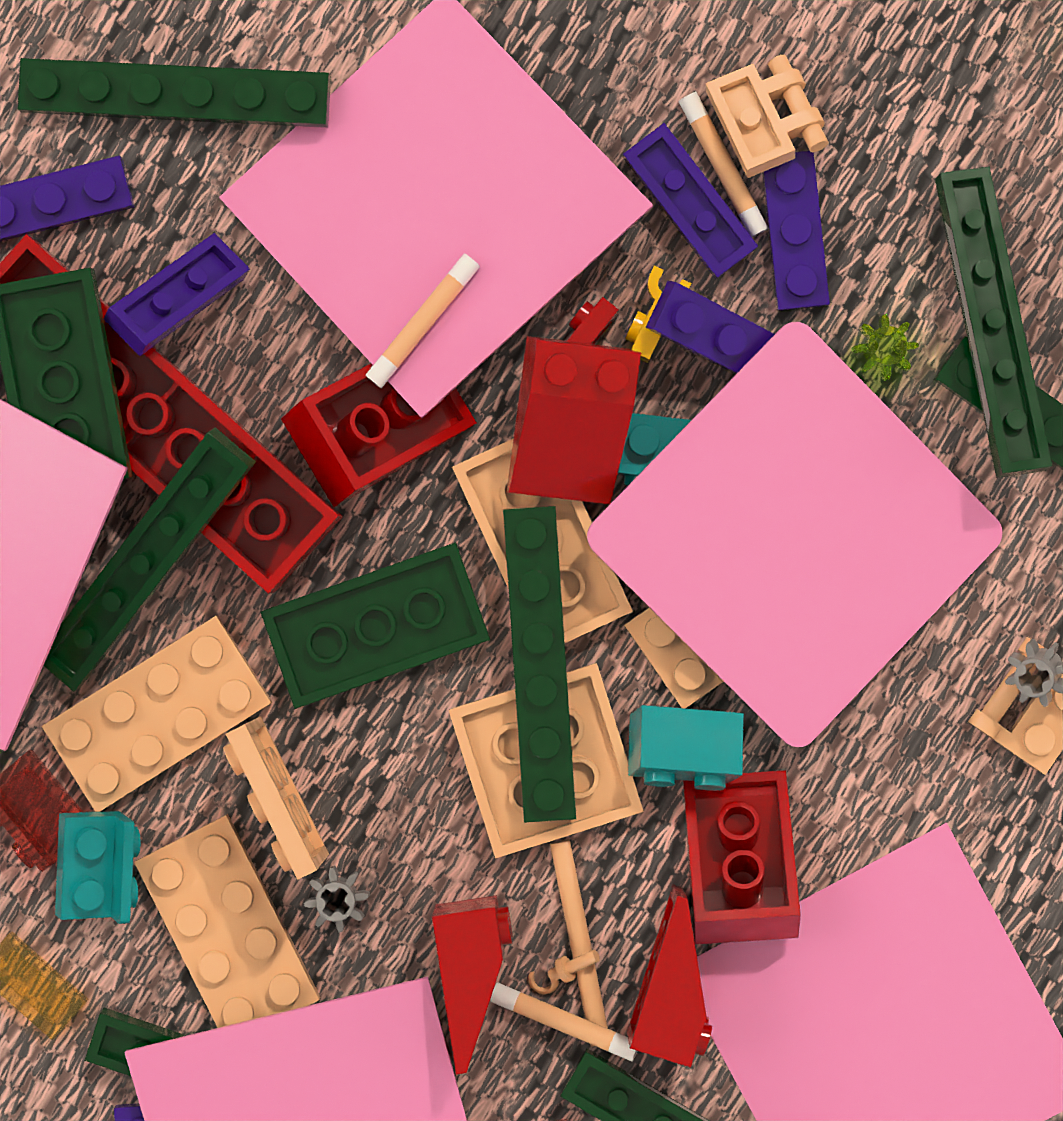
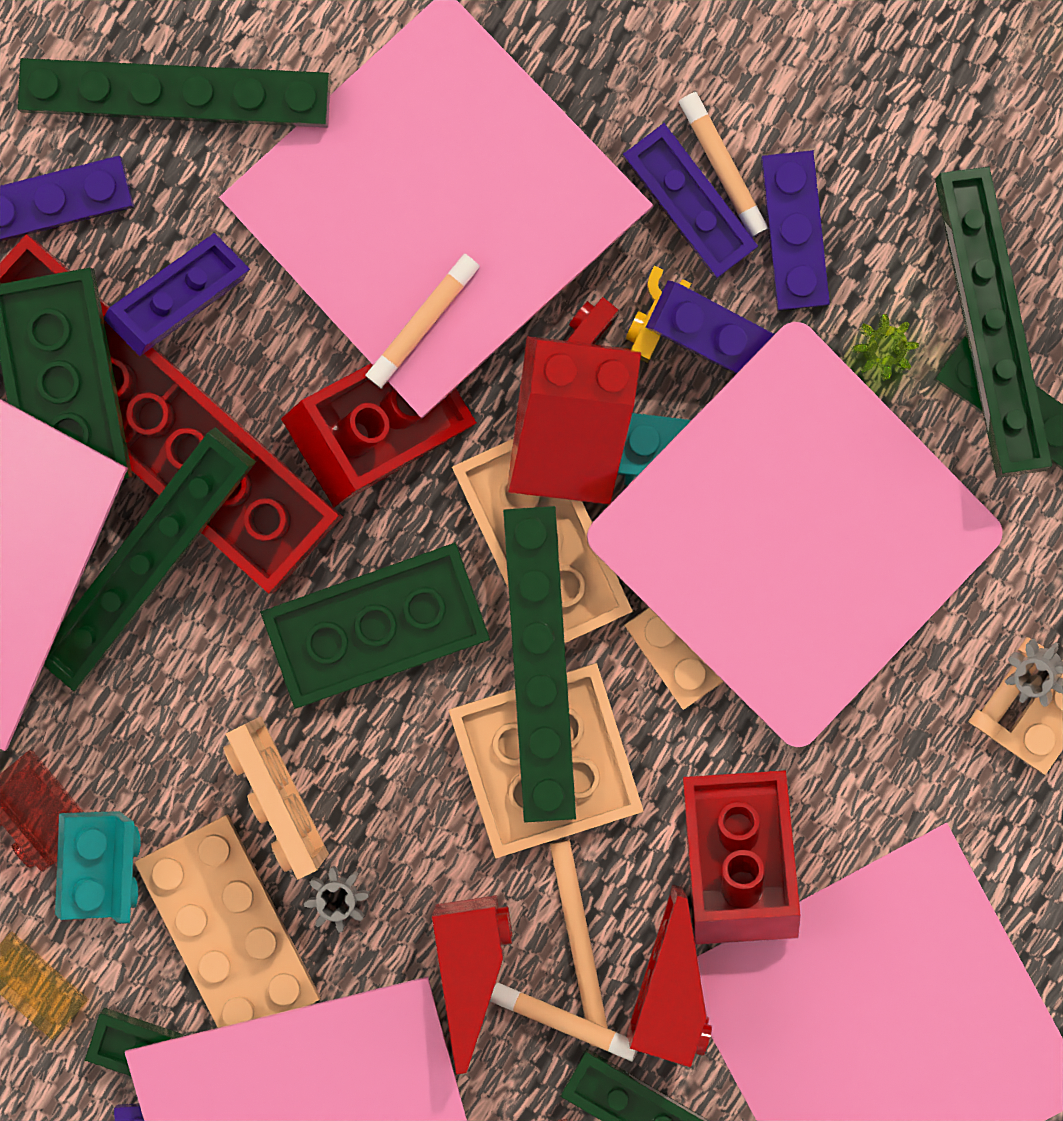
light nougat plate [42,615,272,812] -> none
light nougat hand [528,950,600,994] -> none
teal brick [628,705,744,790] -> none
light nougat plate [706,55,829,178] -> none

